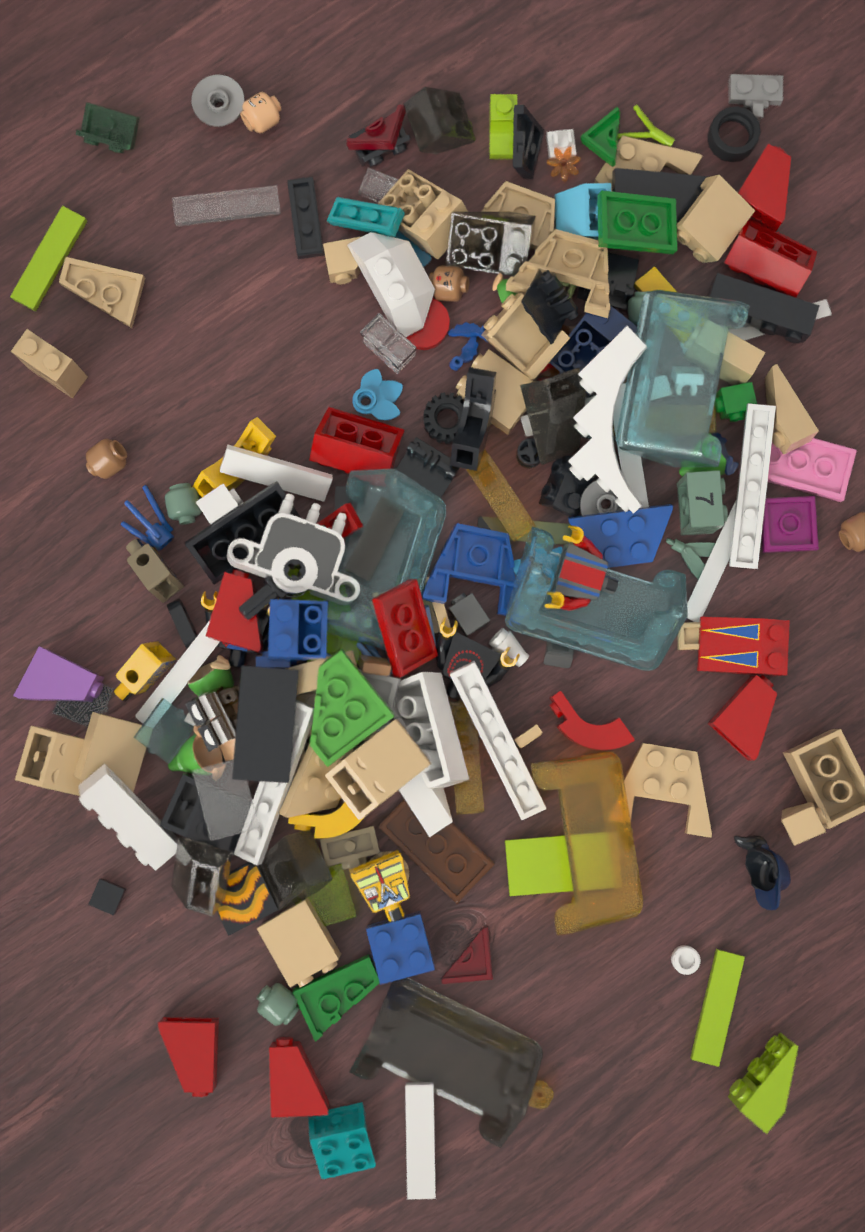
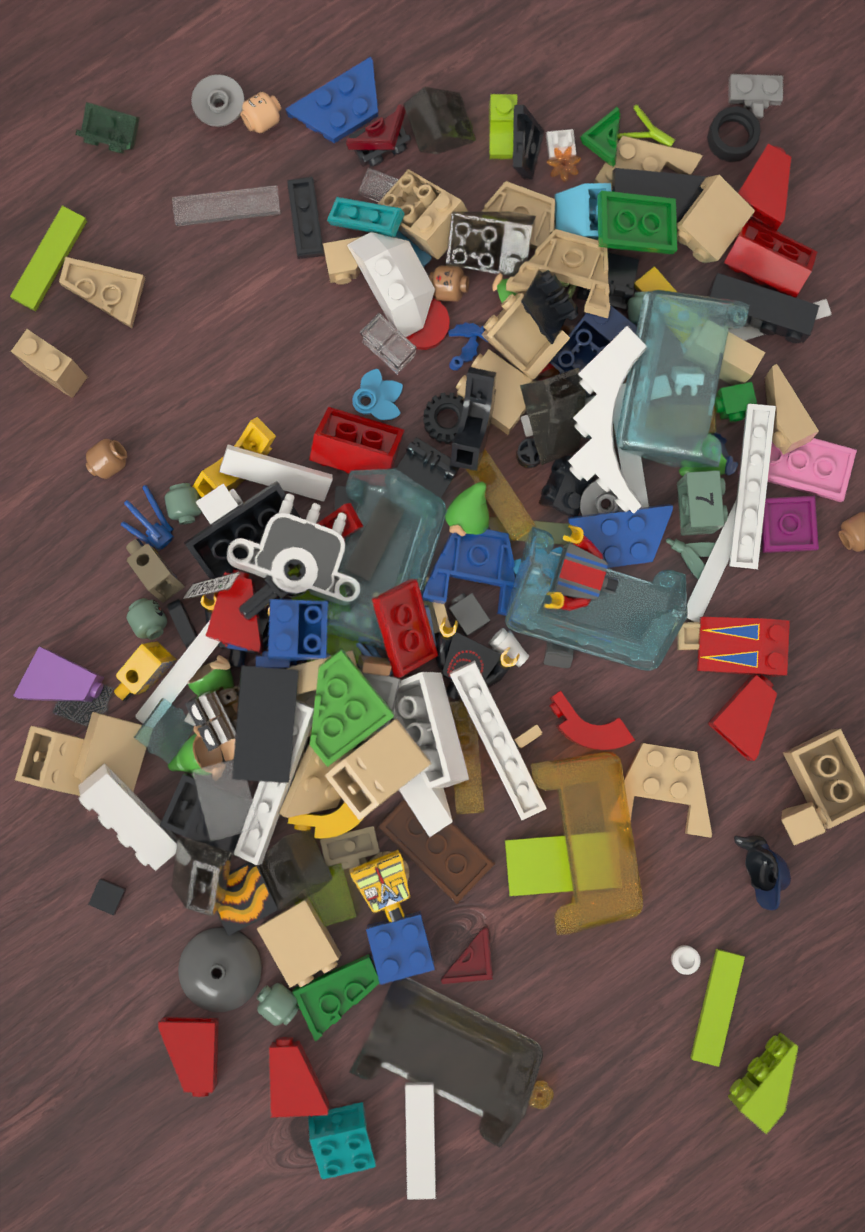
none -> sand green head [126,598,168,640]
none -> dark grey dish [178,927,262,1012]
none -> sticker [182,571,241,600]
none -> blue wing [285,57,378,143]
none -> bright green hat [445,482,489,536]

